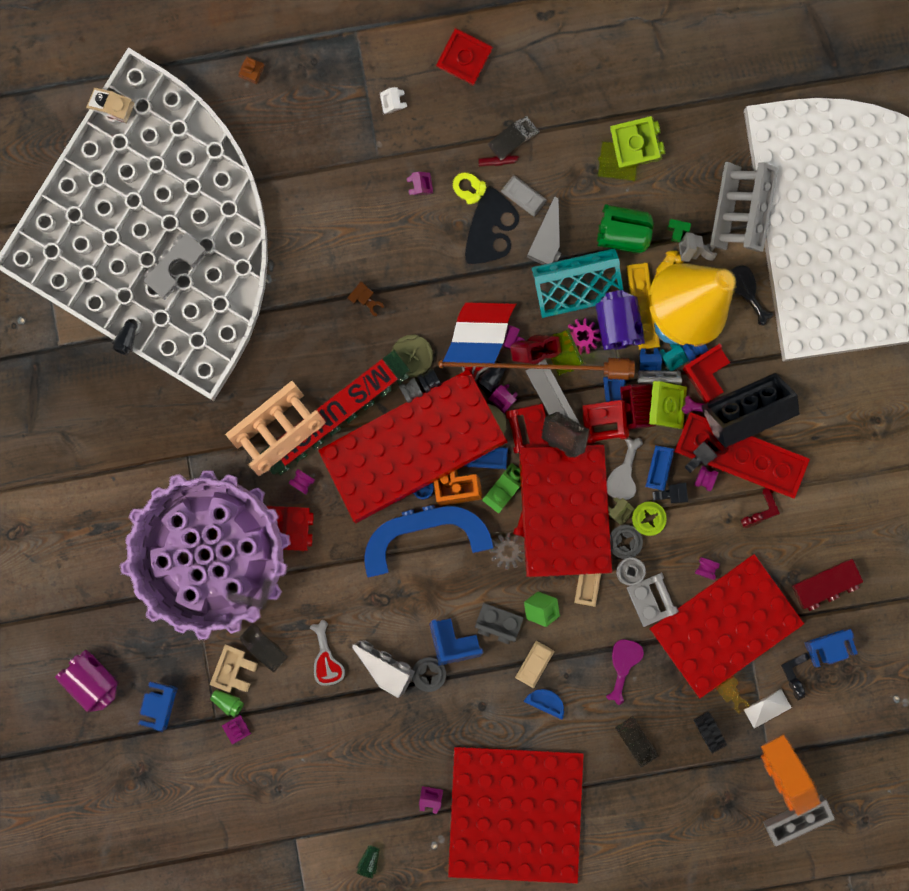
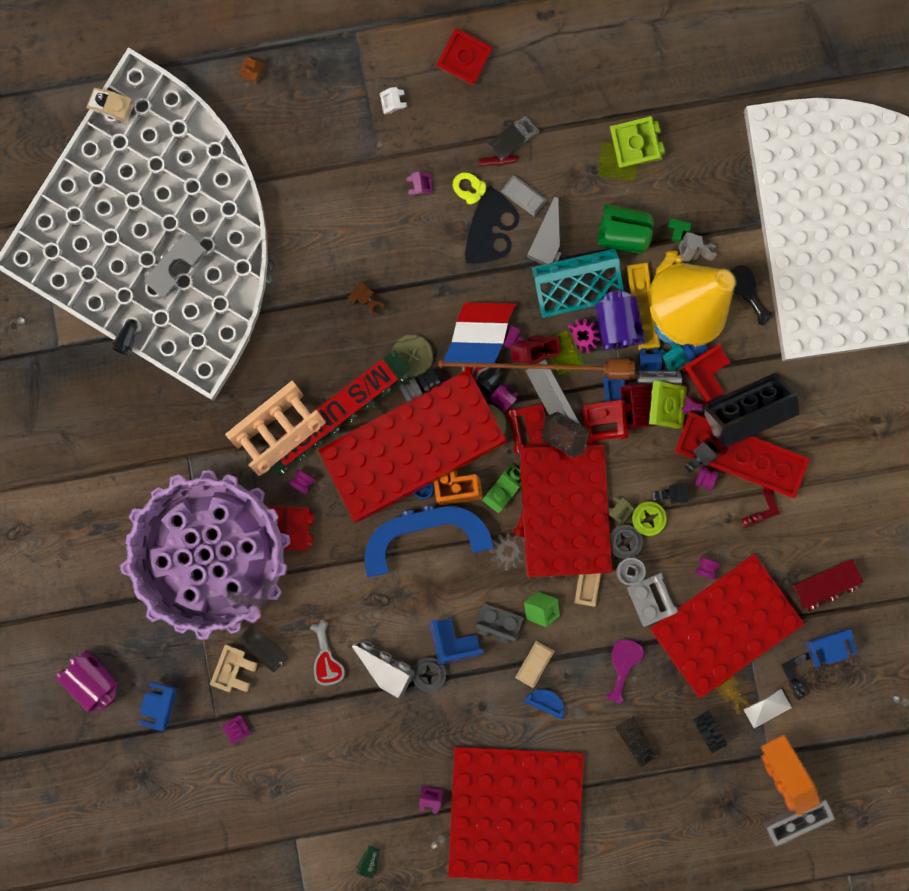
bright green cone [210,689,244,718] -> none
blue tile [464,447,508,469] -> none
light grey piece [607,437,643,500] -> none
blue tile [646,446,674,491] -> none
light grey fence [710,162,778,252] -> none

